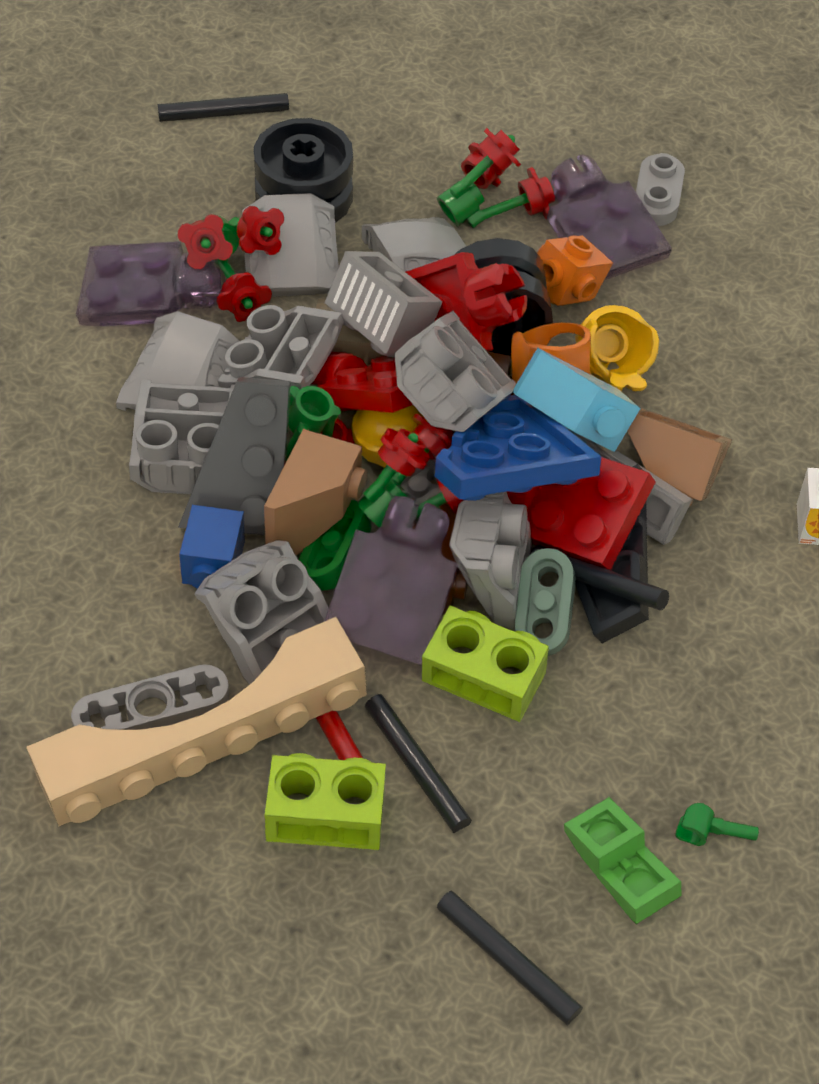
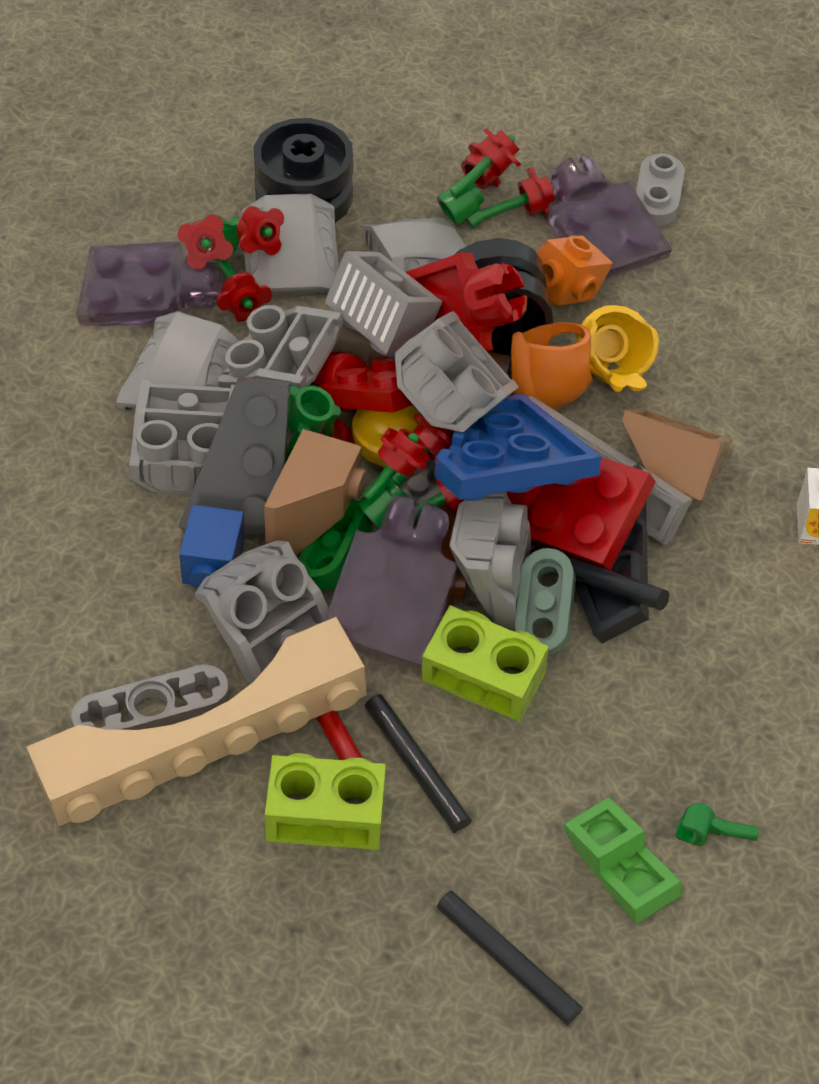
black bar [157,93,289,122] -> none
medium azure slope [513,348,641,452] -> none

